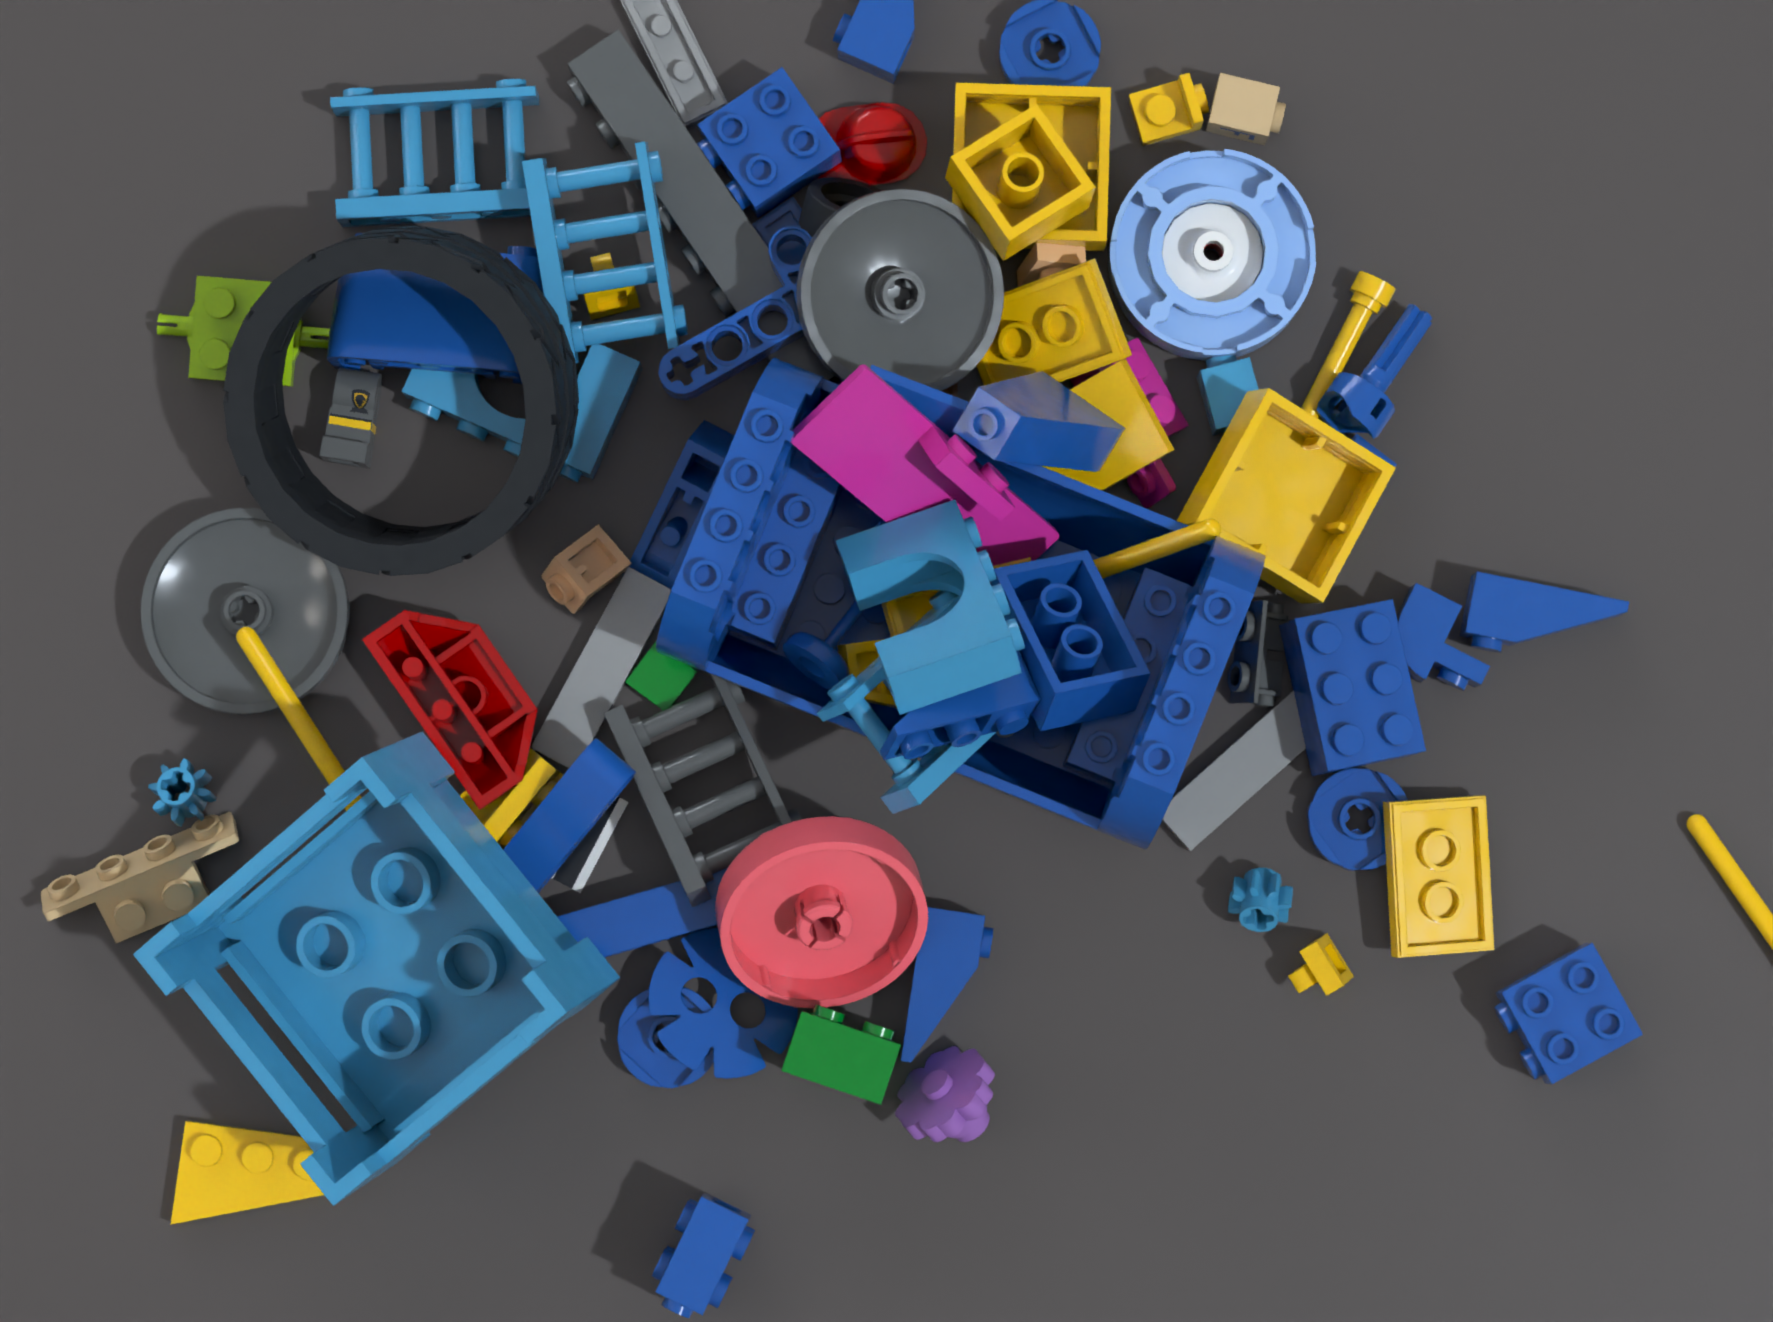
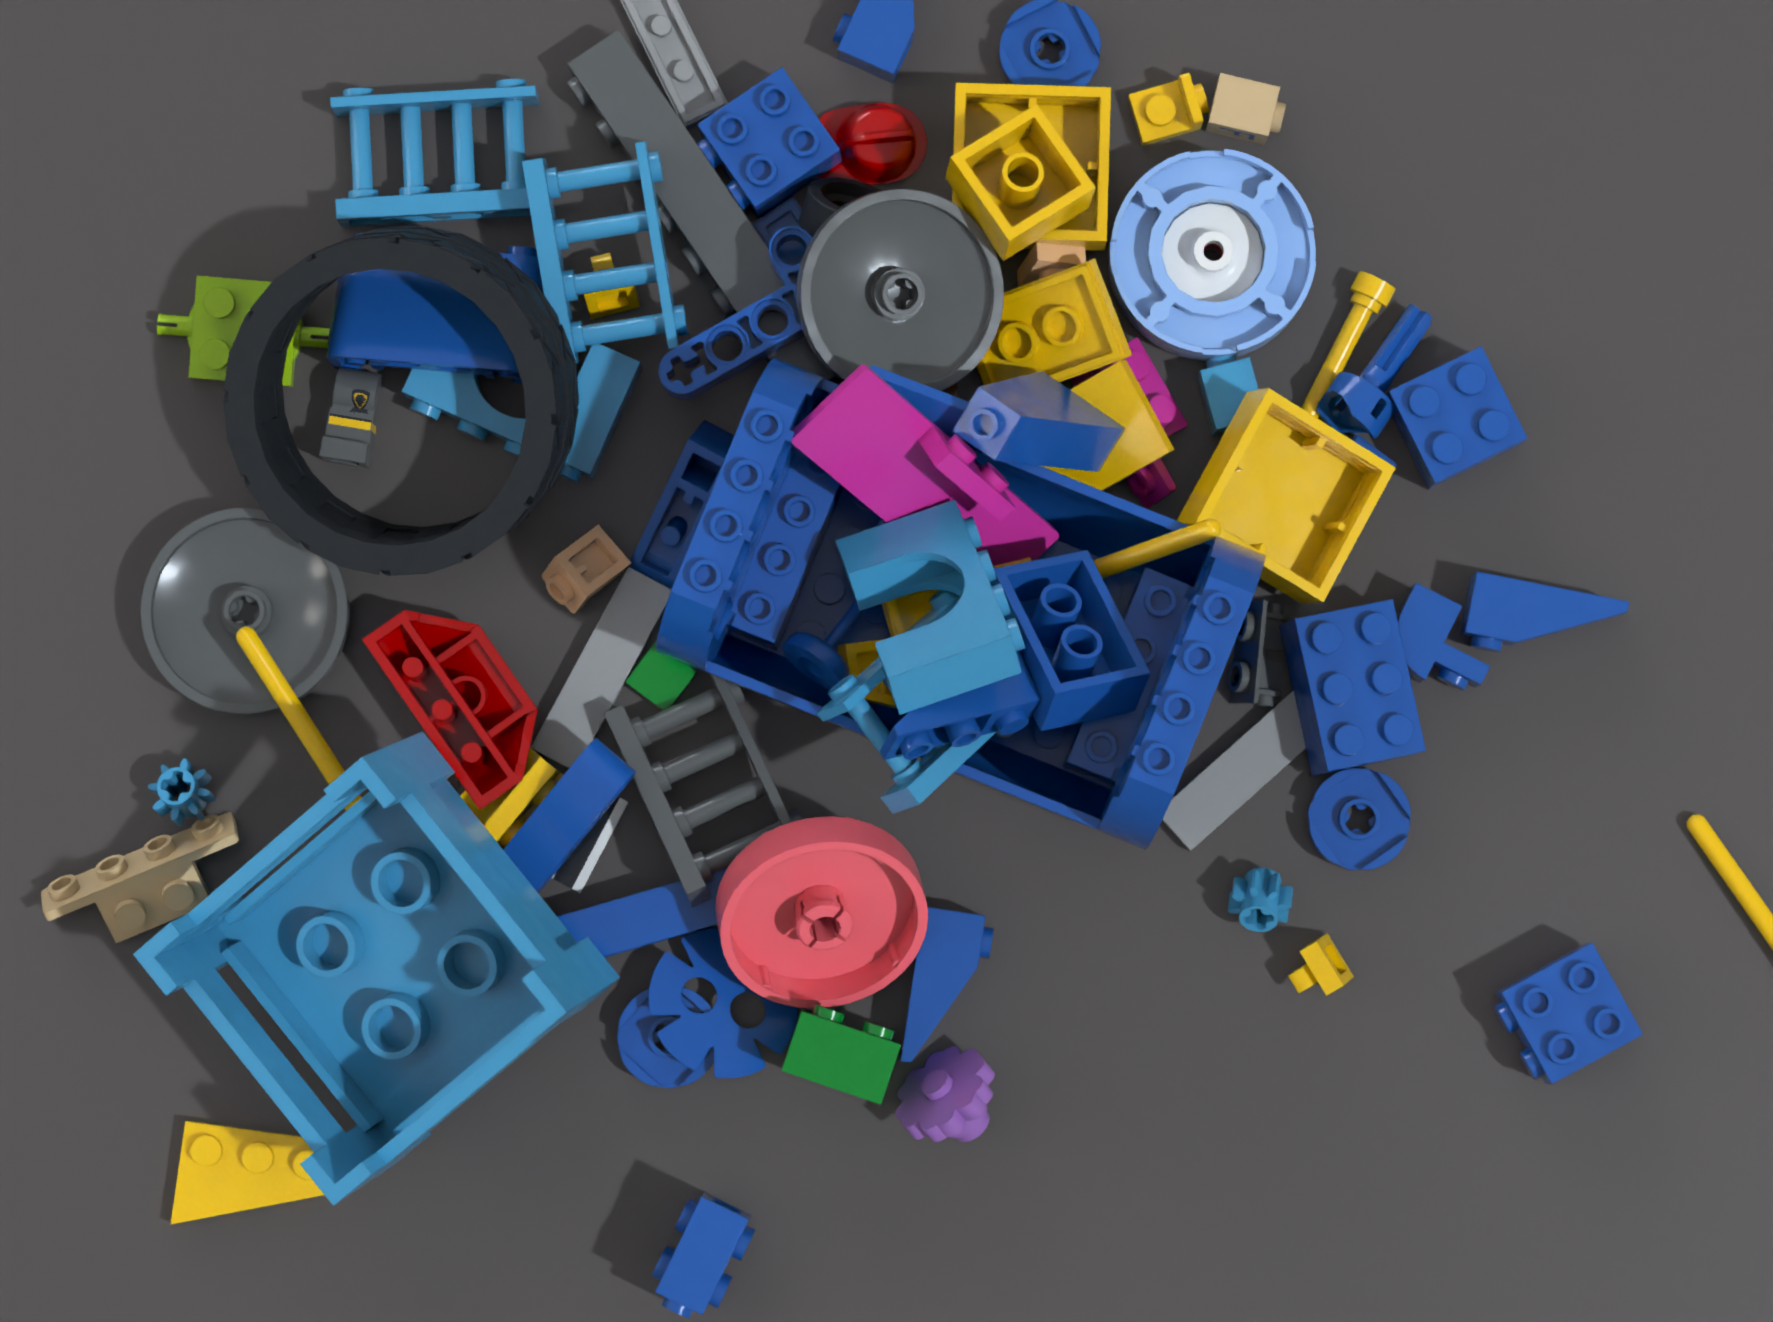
yellow tile [1383,795,1494,958] -> none
none -> blue brick [1386,346,1528,490]

